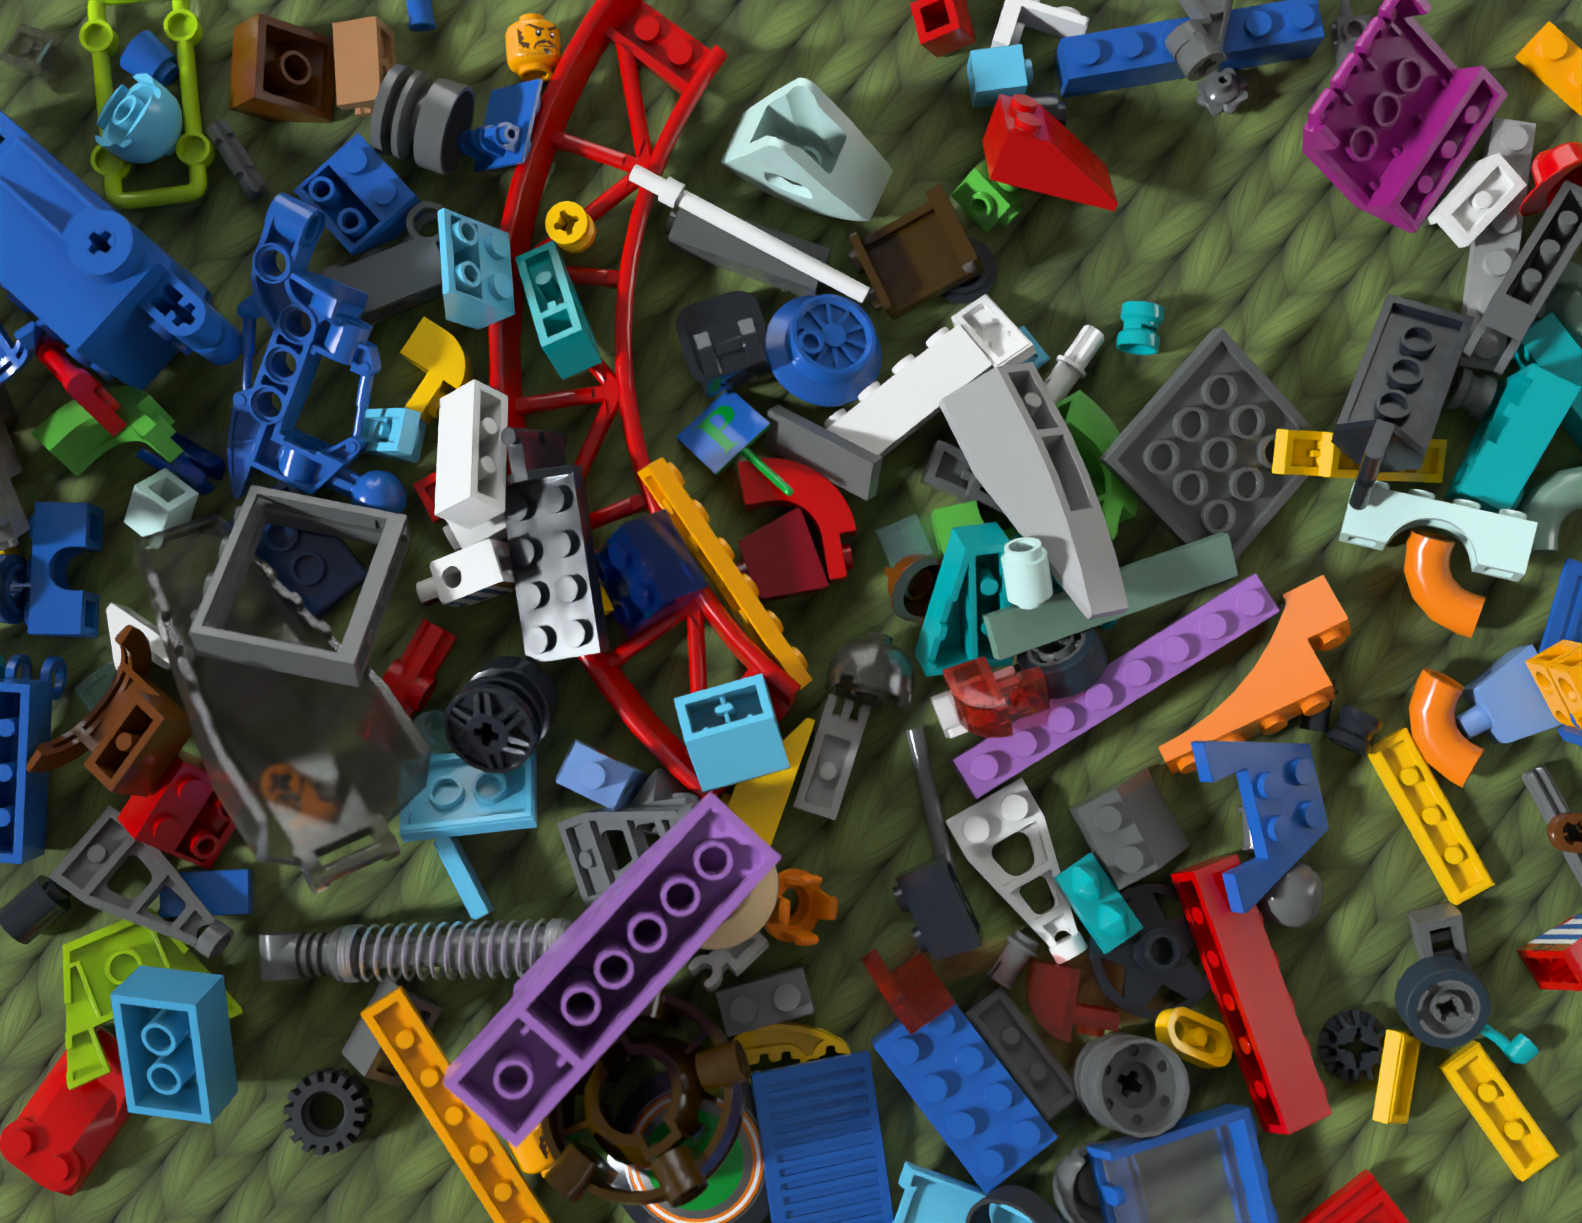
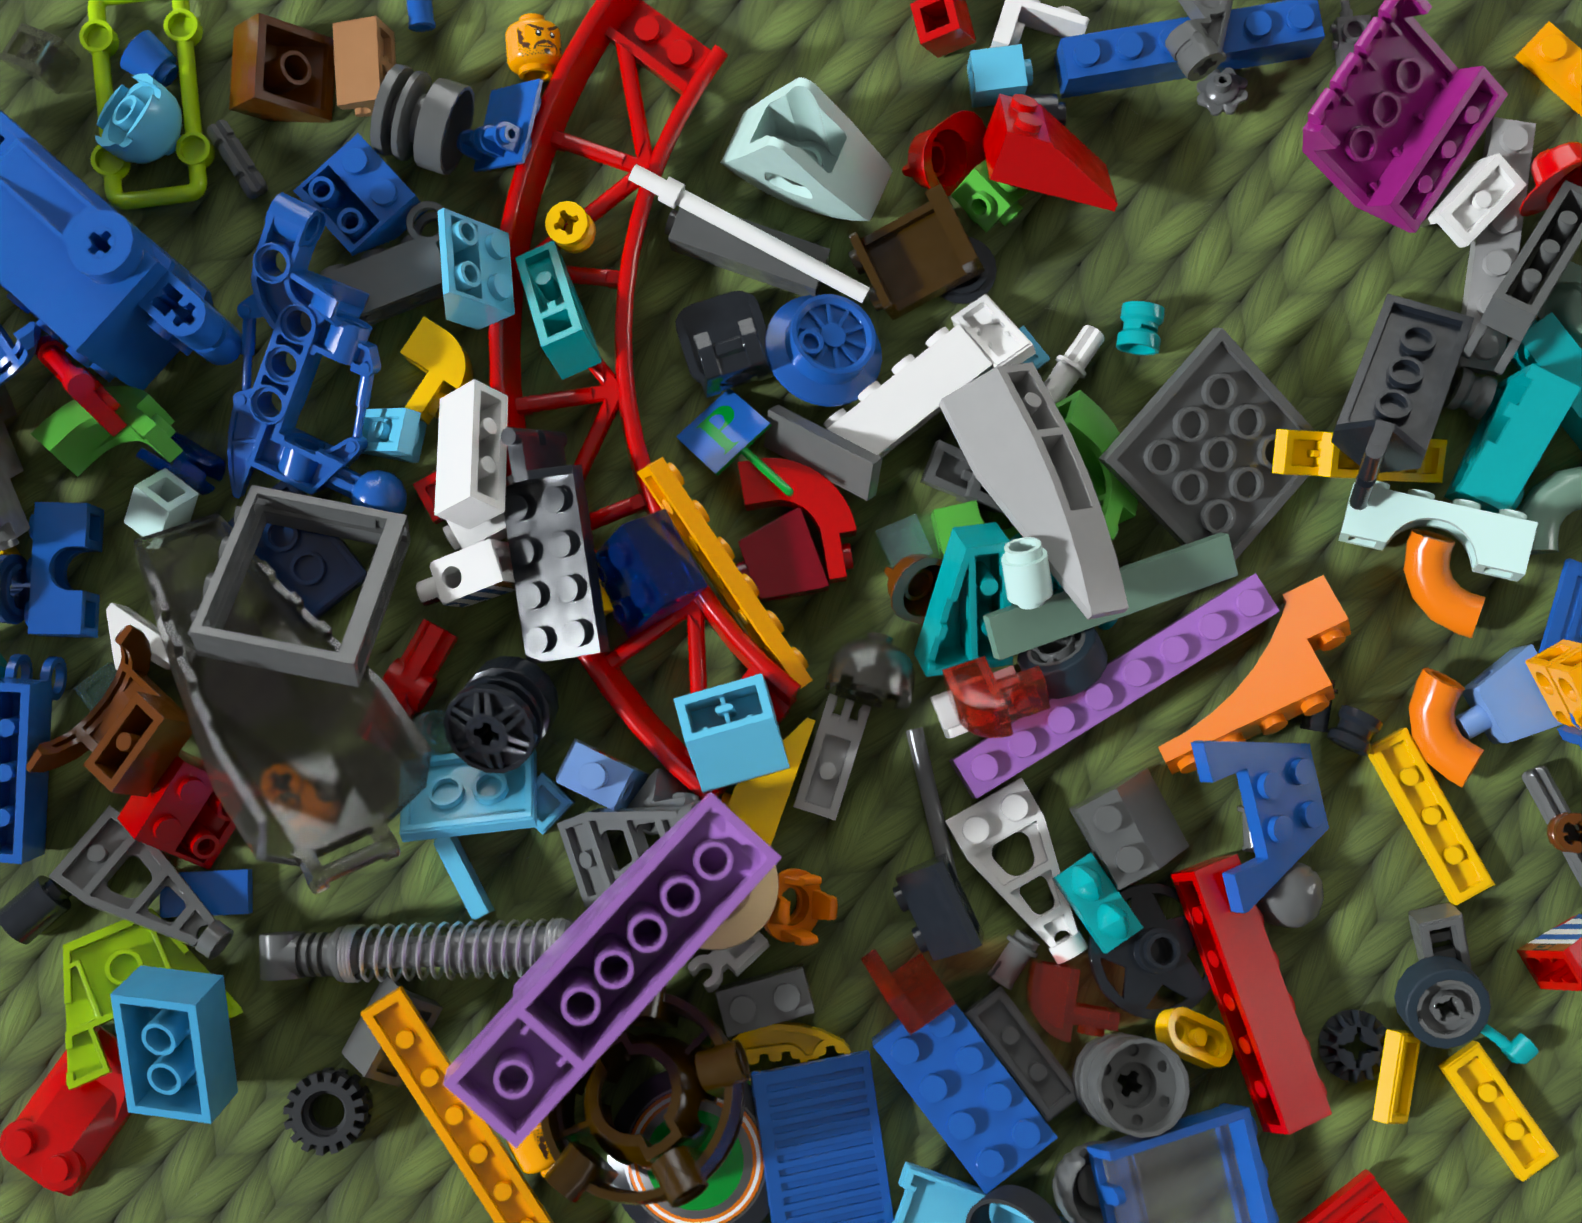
none -> medium azure tile [535,772,575,835]
none -> red piece [901,110,987,196]

